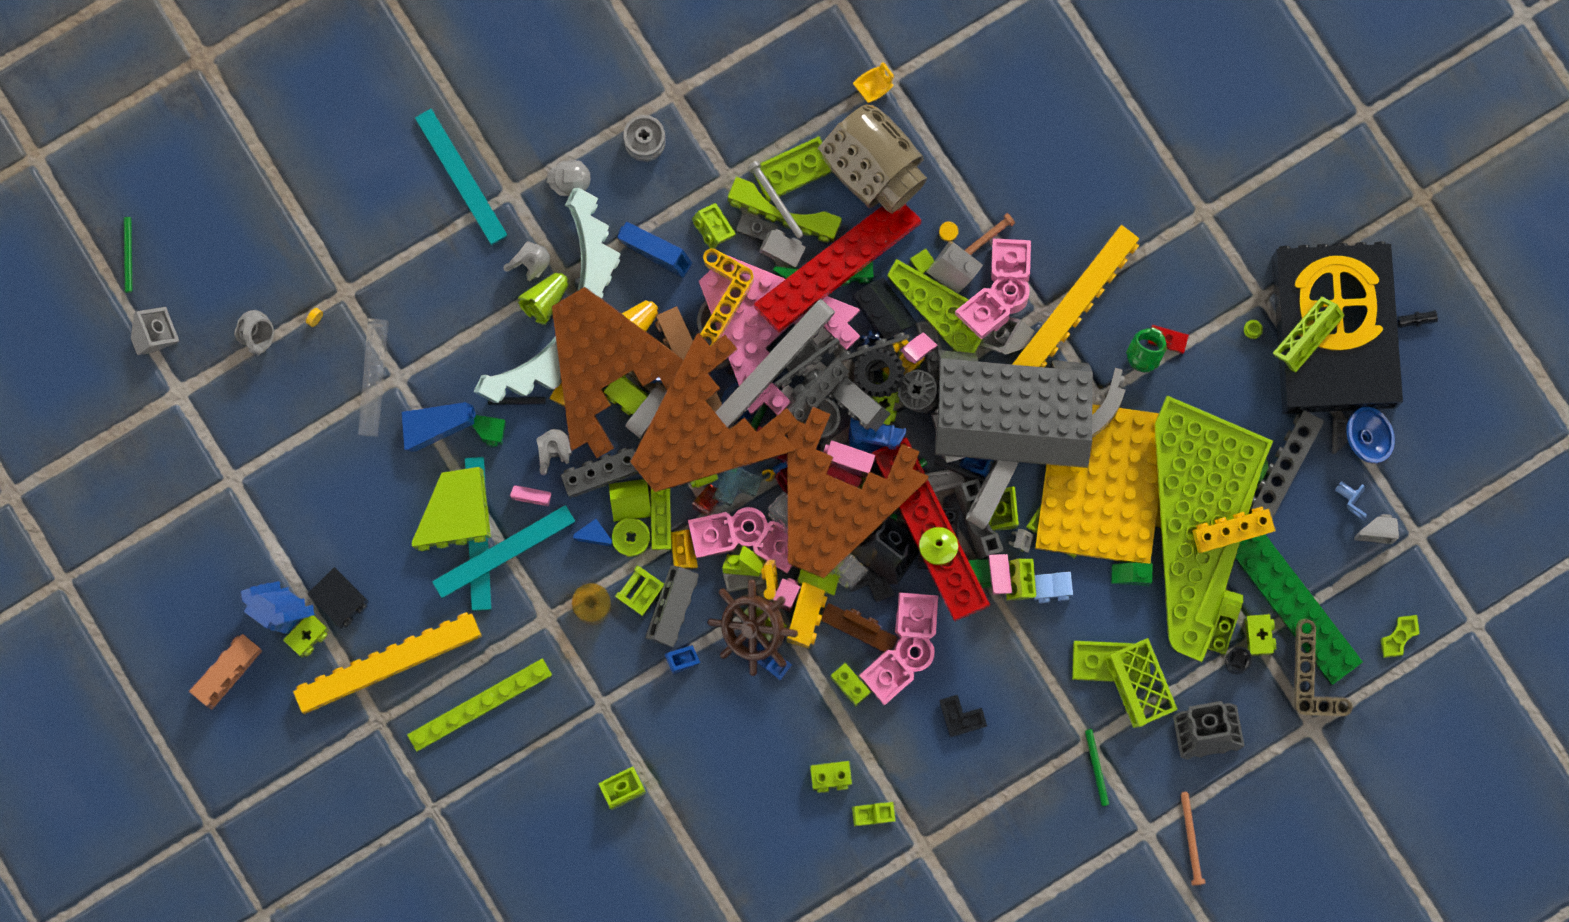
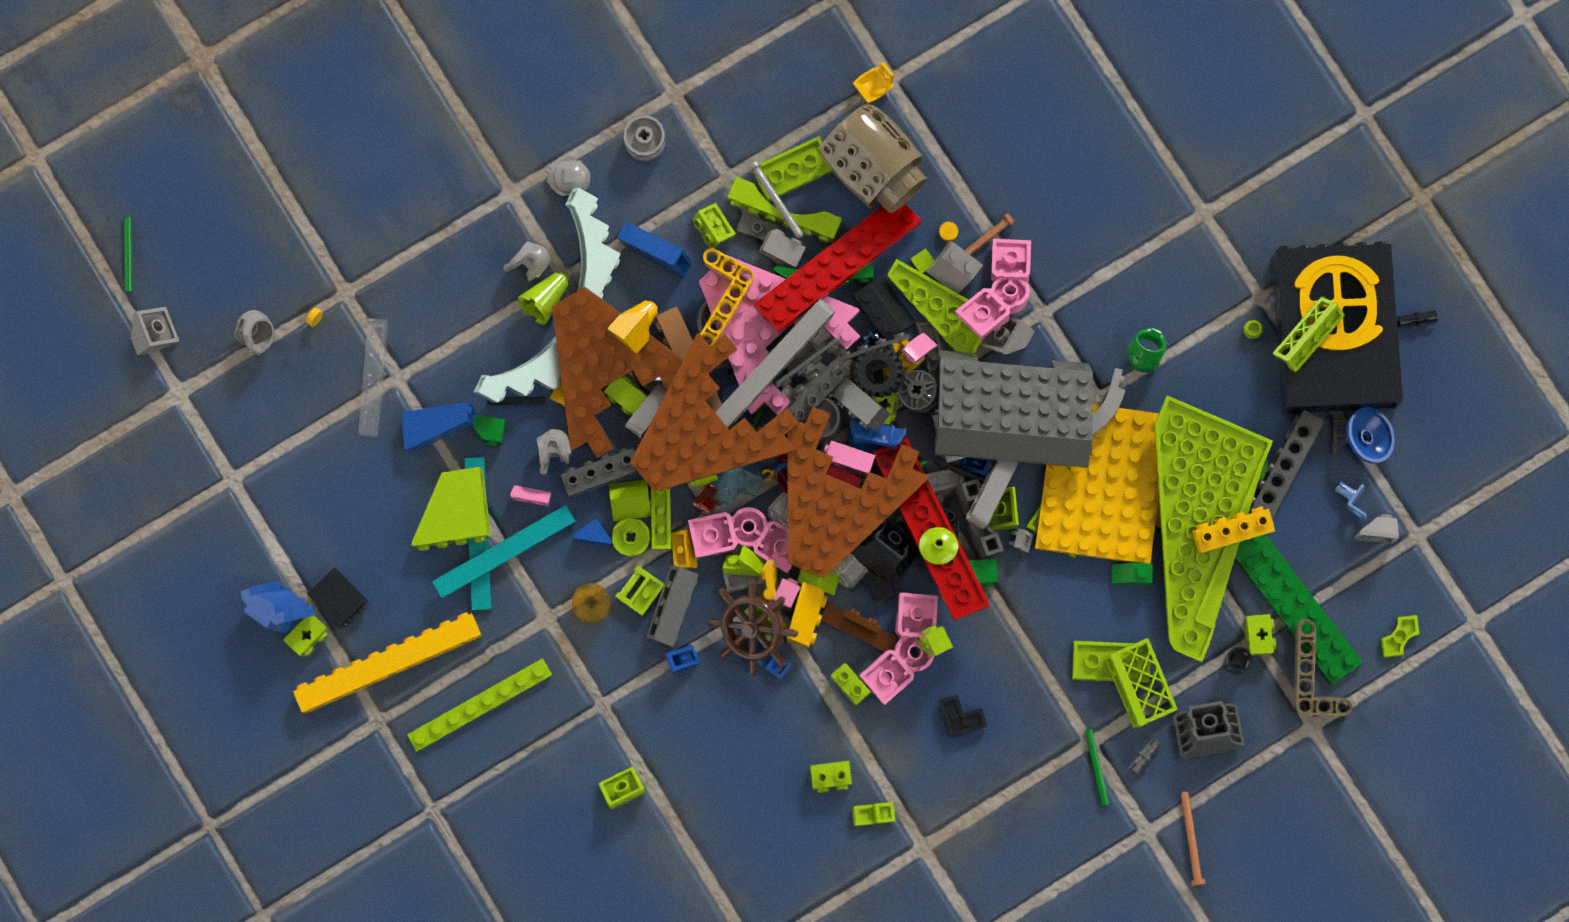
nougat wedge [189,634,262,710] -> none
teal tile [415,109,508,246] -> none
bright pink slope [988,555,1012,595] -> none
lime brick [1006,559,1036,600] -> none
yellow brick [1012,225,1139,368] -> none
light blue brick [1034,572,1073,603] -> none
red plate [1147,325,1189,354] -> none
lime slope [1208,590,1243,655] -> none
none -> yellow slope [608,310,649,354]
none -> lime brick [918,625,953,658]
none -> dark grey pin [1128,738,1161,776]

